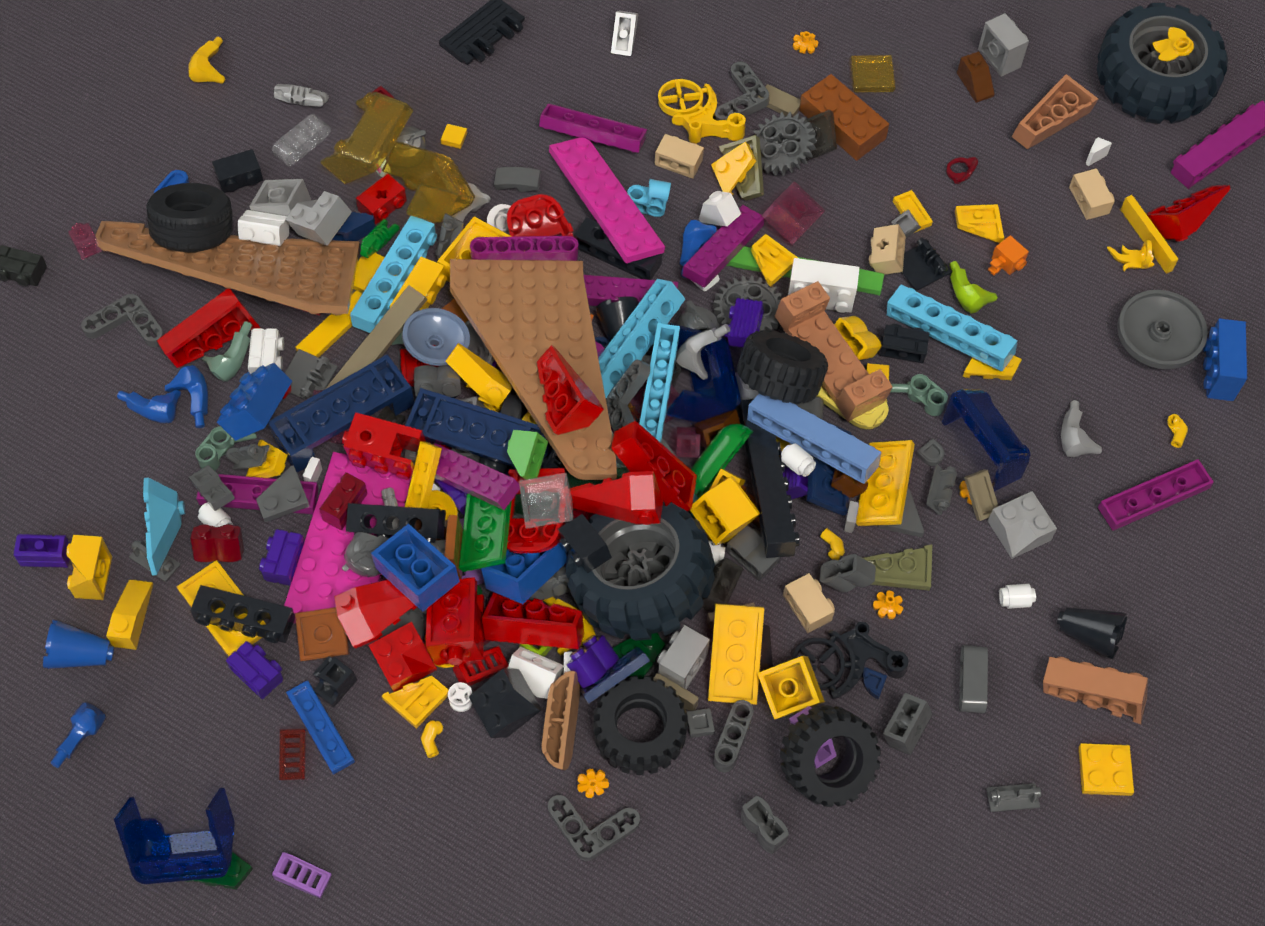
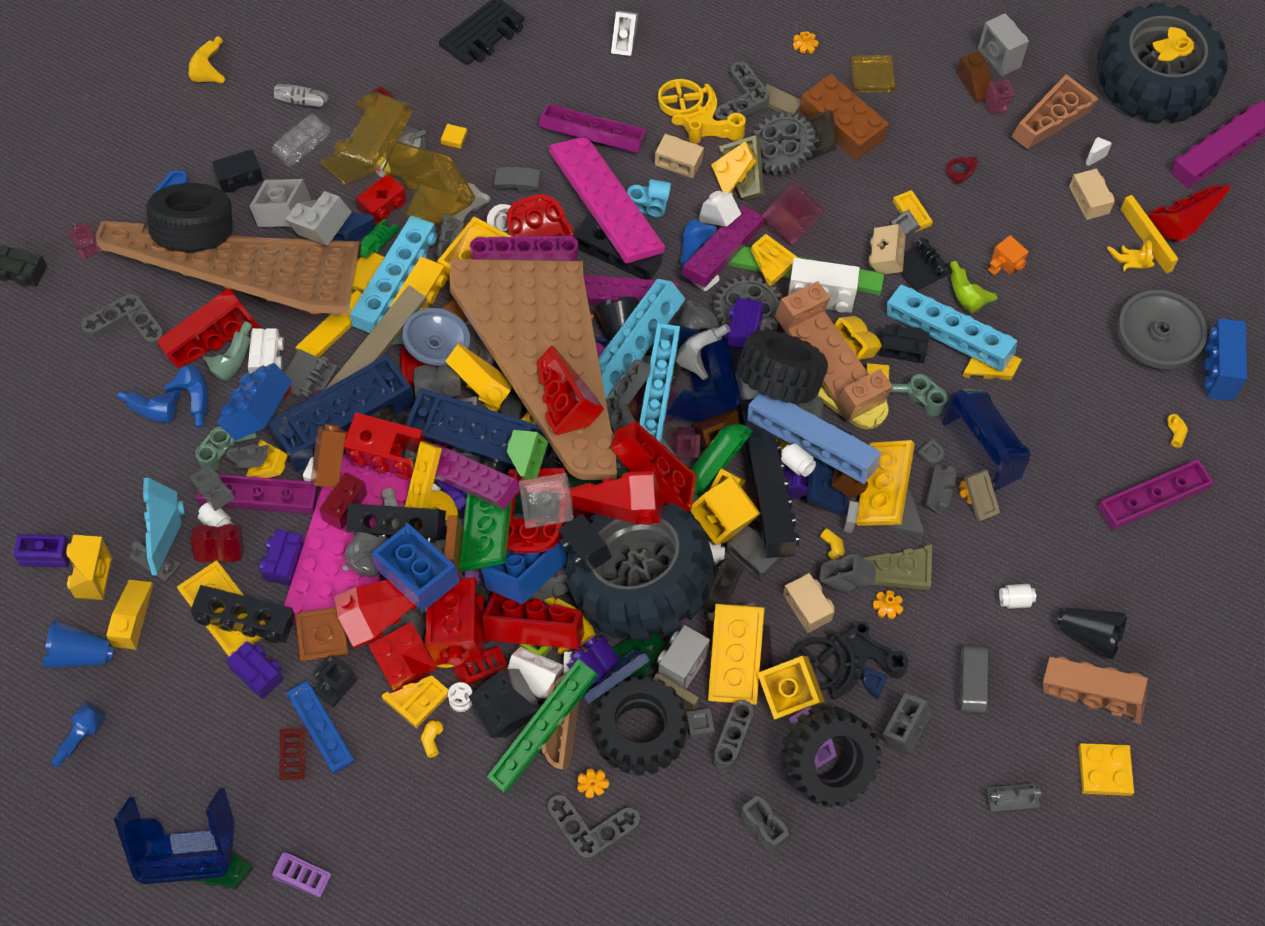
white brick [238,210,289,246] -> none
dark grey wing [256,465,309,522] -> none
yellow wing [955,204,1004,243] -> none
light grey slope [988,491,1057,559] -> none
light grey animal [1061,400,1102,457] -> none
none -> dark orange brick [311,423,346,487]
none -> green tile [487,658,599,793]
none -> clear pink brick [985,79,1015,114]

